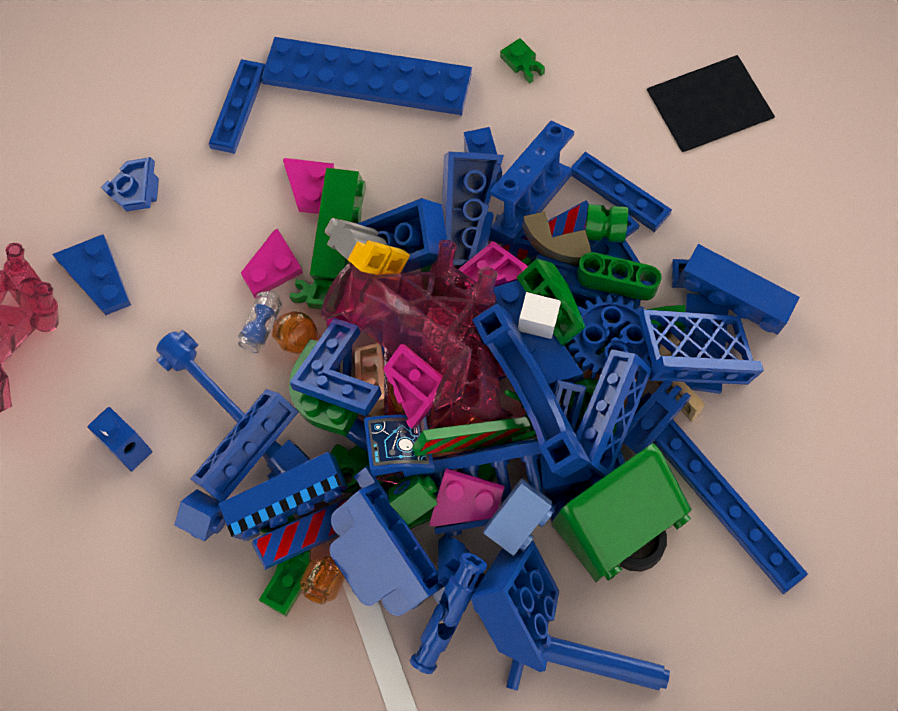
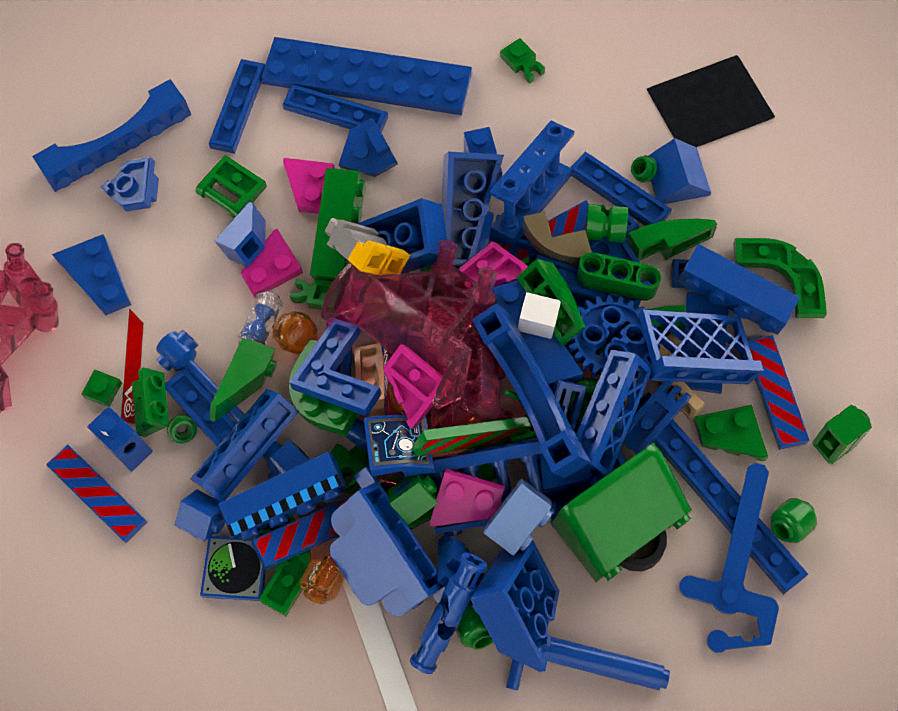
none -> blue arch [32,79,191,192]
none -> tile [46,444,147,543]
none -> green plate [81,369,122,407]
none -> red sticker [121,308,144,424]
none -> green bracket [132,367,169,437]
none -> blue plate [165,368,236,447]
none -> green plate [167,415,197,444]
none -> green plate [195,155,267,218]
none -> tile [200,536,266,601]
none -> green slope [209,338,277,422]
none -> blue slope [215,202,266,267]
none -> blue tile [282,84,388,133]
none -> blue plate [338,118,398,177]
none -> green head [455,601,493,650]
none -> green slope [627,218,717,261]
none -> green plate [631,155,657,183]
none -> blue slope [648,138,711,204]
none -> blue piece [679,463,779,653]
none -> green wing [694,405,768,461]
none -> green plate [733,238,827,319]
none -> tile [748,335,810,450]
none -> green head [771,498,817,543]
none -> green brick [813,405,872,464]

